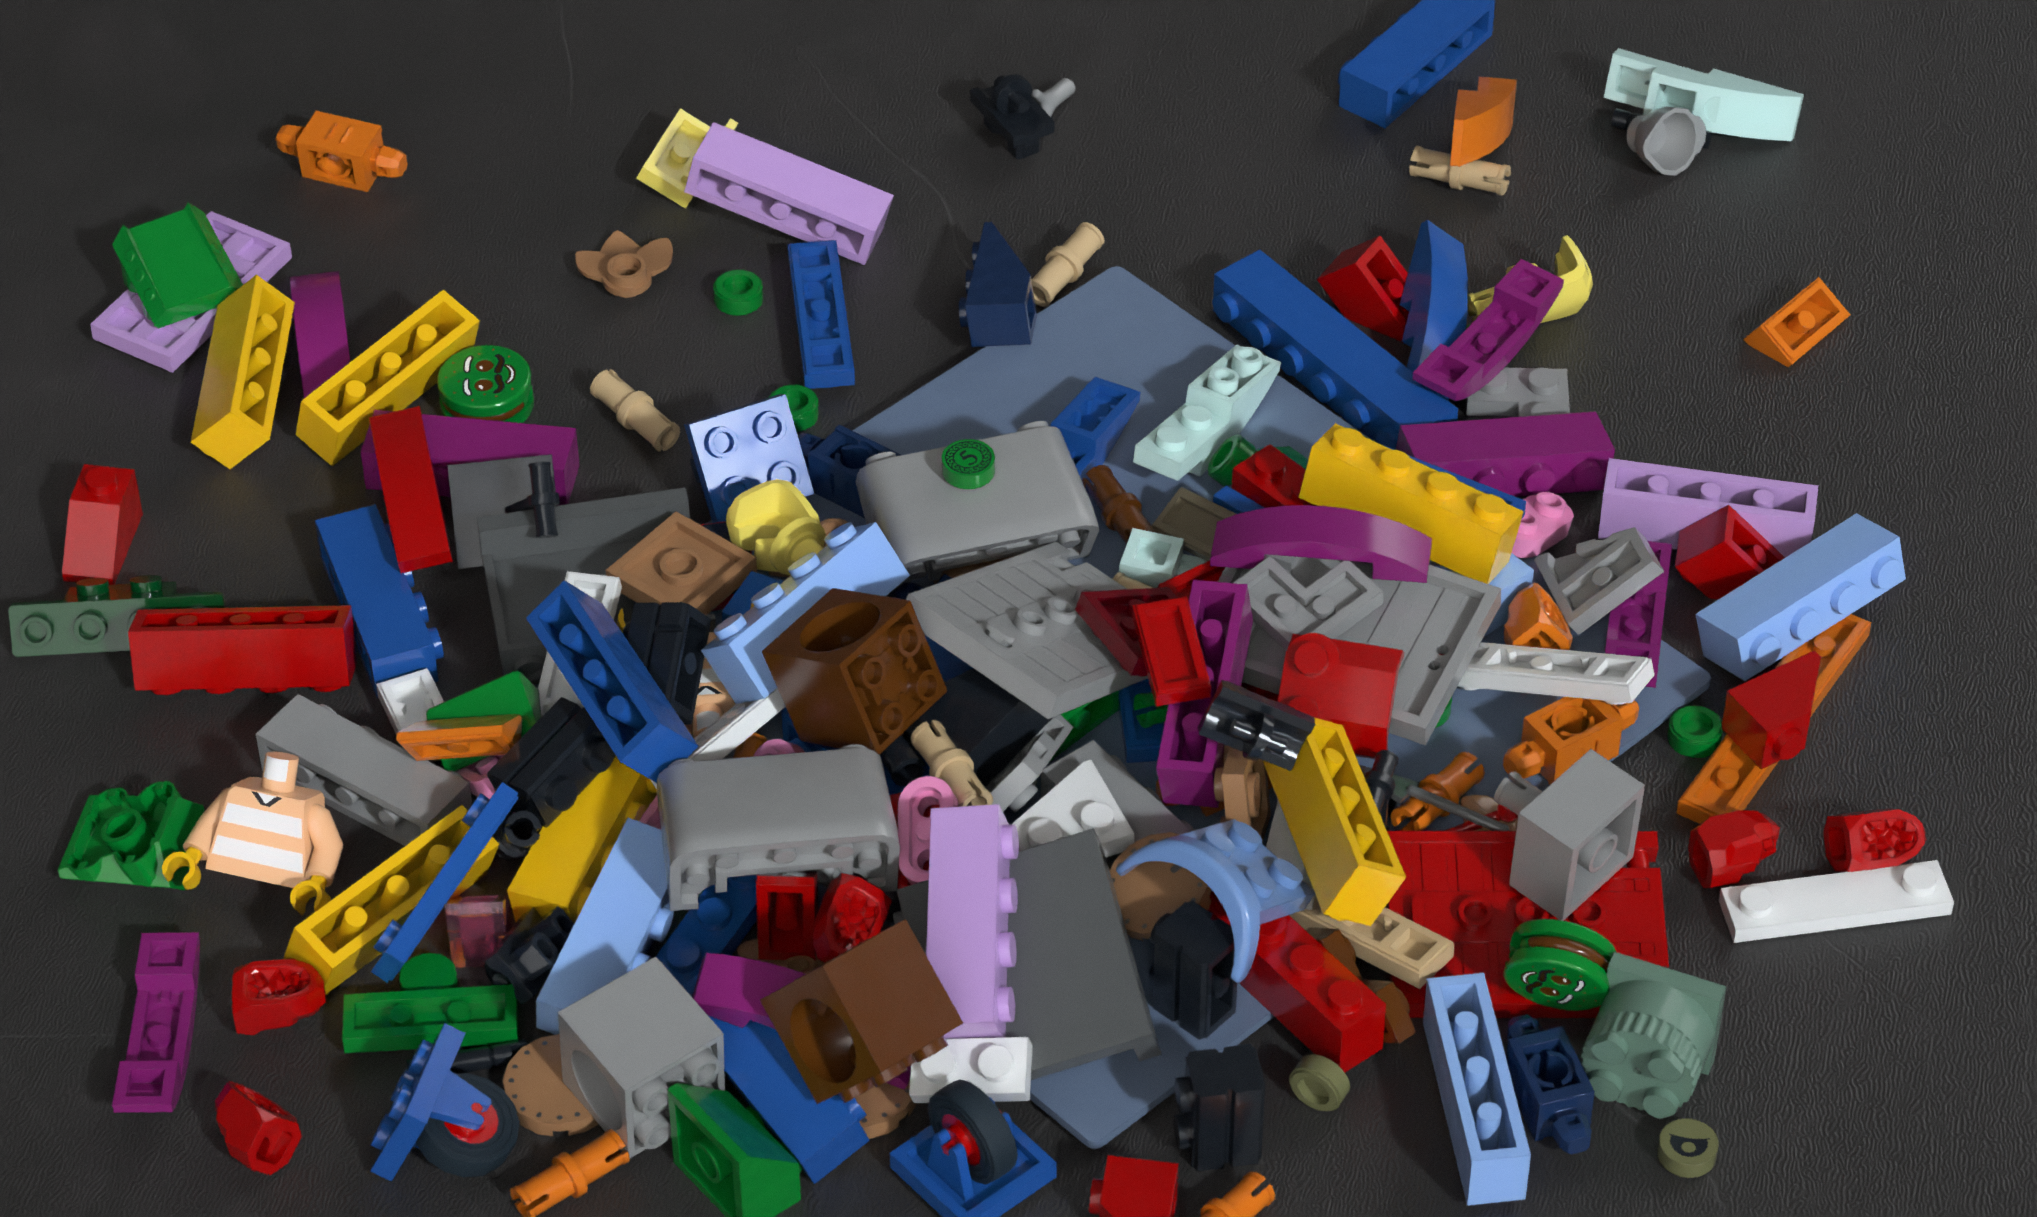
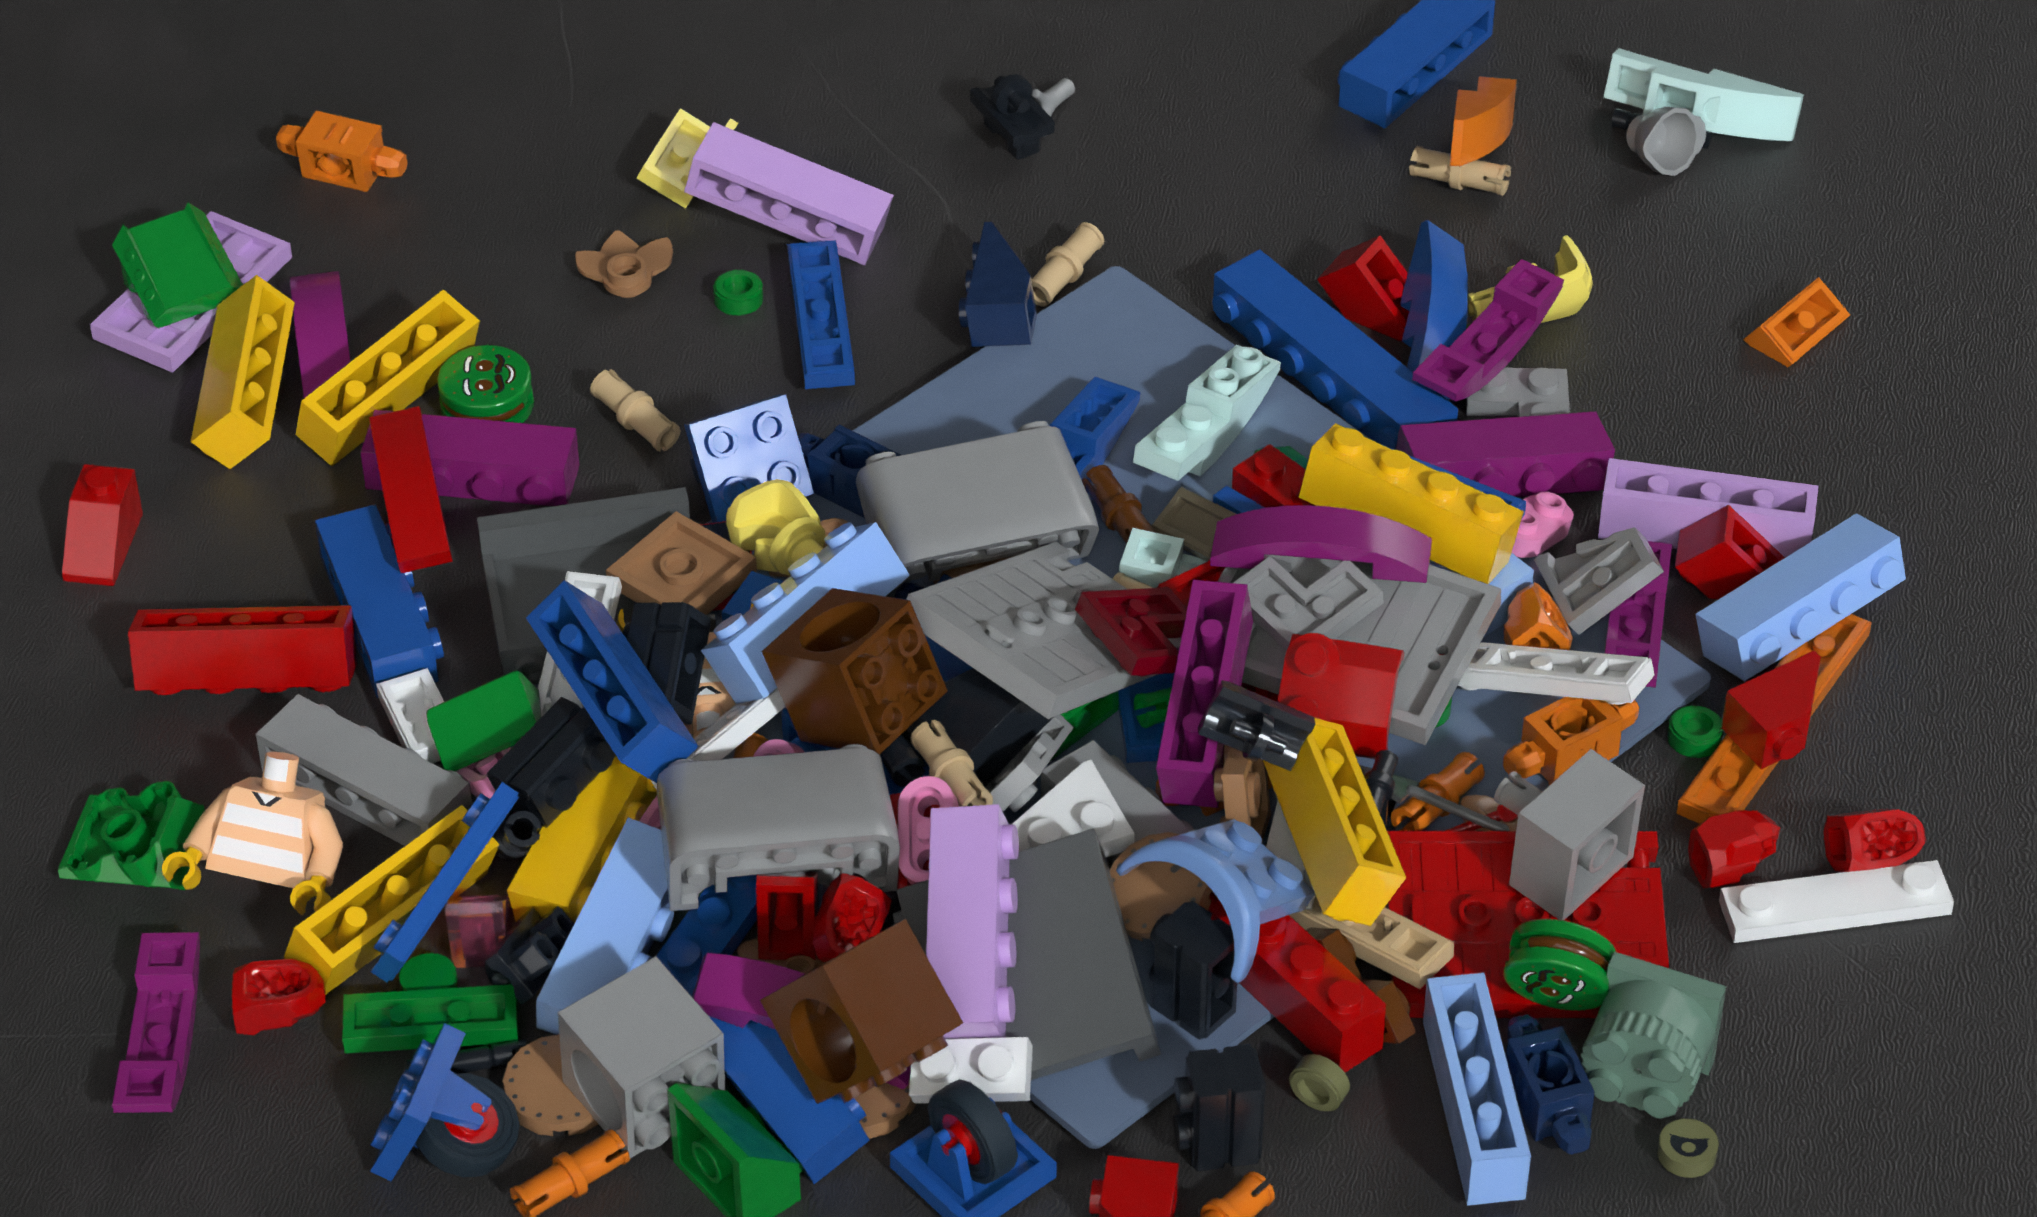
dark green bracket [8,575,225,657] -> none
red rock [215,1081,302,1175] -> none
orange slope [396,714,522,761] -> none
black plate [447,454,560,570] -> none
green tile [769,385,819,432] -> none
green tile [942,439,995,489] -> none
red tile [1132,596,1211,707] -> none
green tile [1208,434,1255,487] -> none

